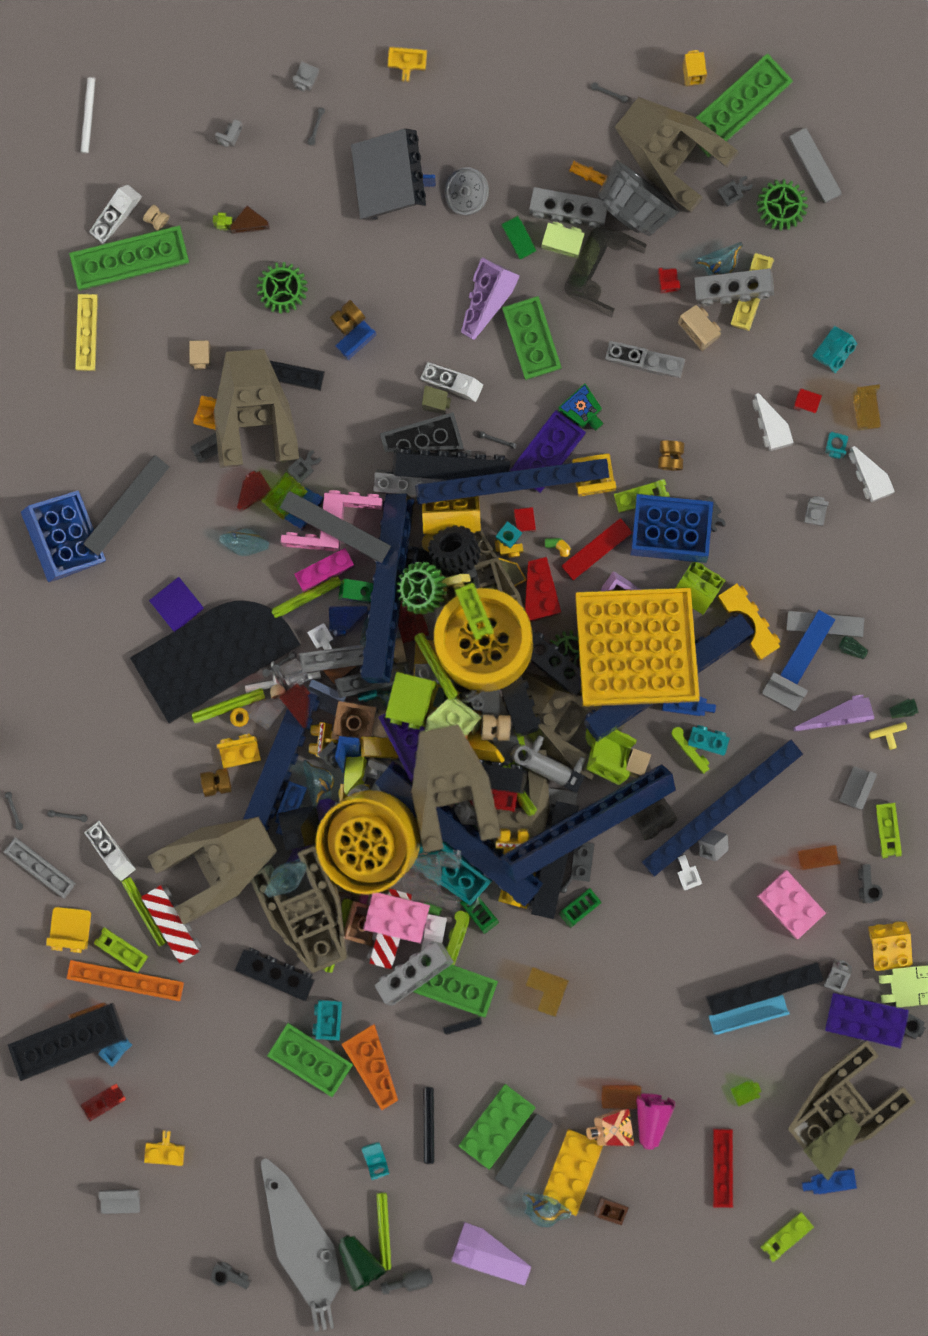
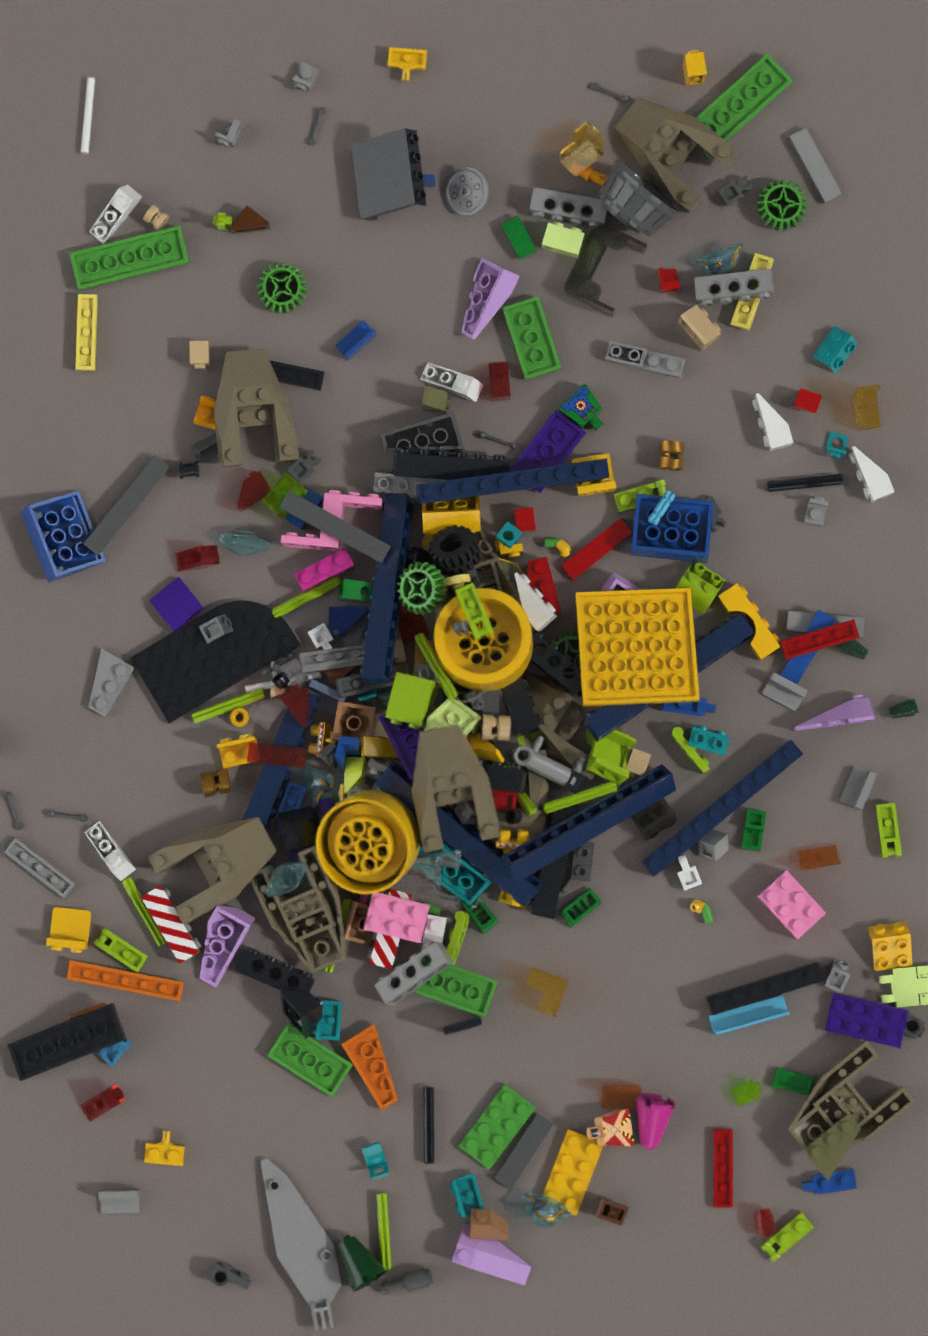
pearl gold wheel [330,300,366,336] -> none
dark grey plate [858,864,883,903] -> none
light yellow piece [869,722,907,750] -> none
none -> light grey wing [88,648,135,717]
none -> clear red slope [175,545,220,572]
none -> black bush [179,461,200,479]
none -> dark grey bracket [199,614,233,644]
none -> lavender wedge [199,905,255,988]
none -> clear red tile [247,742,307,769]
none -> black hinge [272,672,289,689]
none -> black slope [280,990,323,1039]
none -> teal bracket [449,1173,484,1218]
none -> dark grey hinge [452,621,469,636]
none -> medium nougat slope [469,1208,509,1240]
none -> clear red slope [488,362,511,401]
none -> black hinge [505,809,522,824]
none -> white slope [514,572,557,632]
none -> lime axle [543,781,617,814]
none -> clear yellow panel [559,121,604,176]
none -> medium azure axle [648,490,675,525]
none -> arm [690,900,714,924]
none -> green slope [741,809,766,852]
none -> clear red brick [754,1209,776,1238]
none -> black axle [767,474,843,492]
none -> green tile [772,1067,814,1096]
none -> red tile [780,619,860,659]

